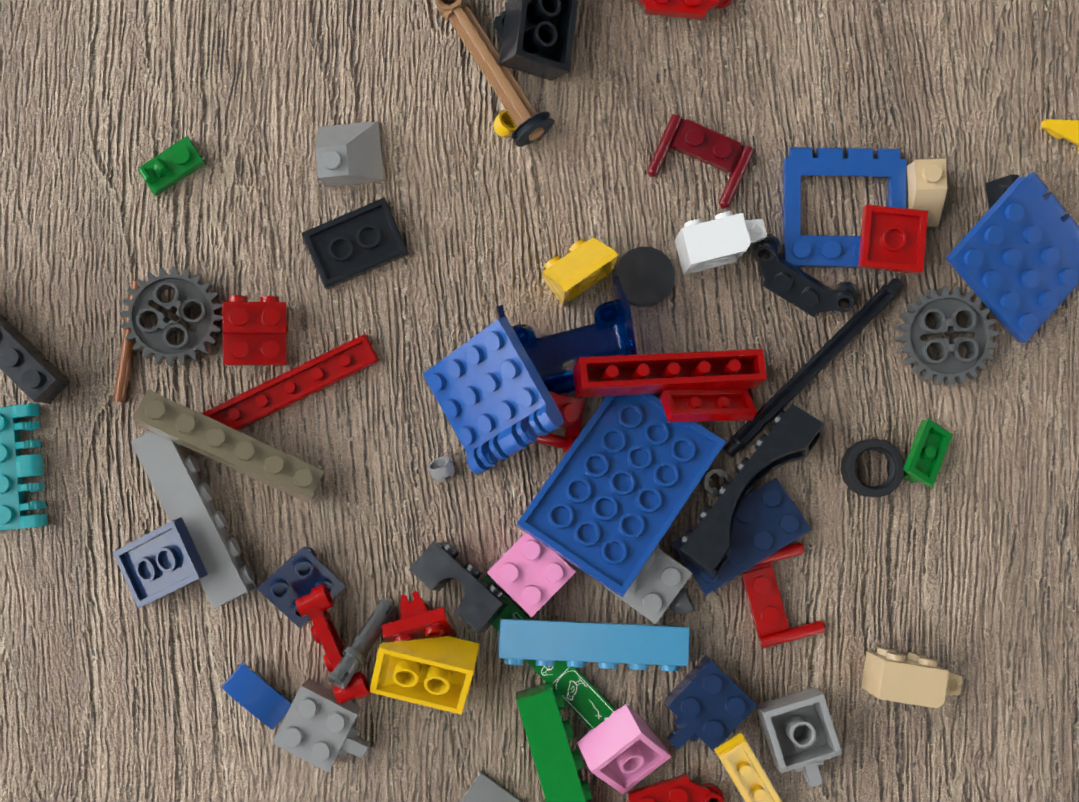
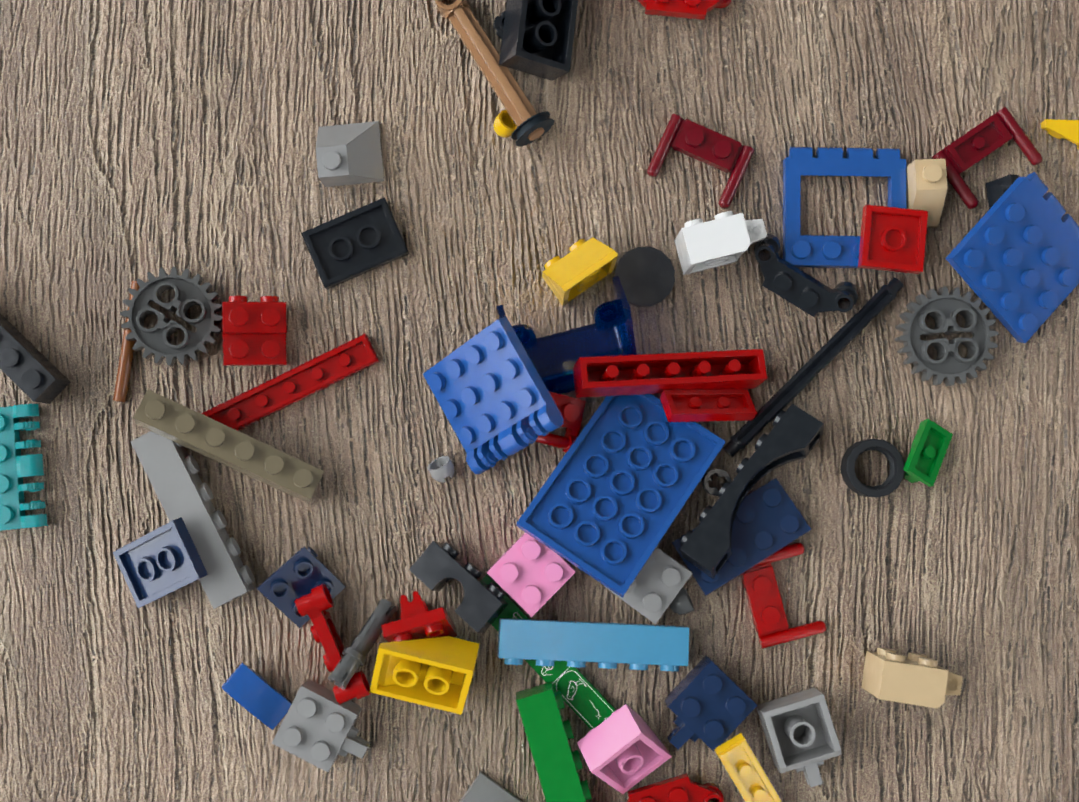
green plate [138,136,206,196] -> none
none -> dark red plate [931,106,1043,209]

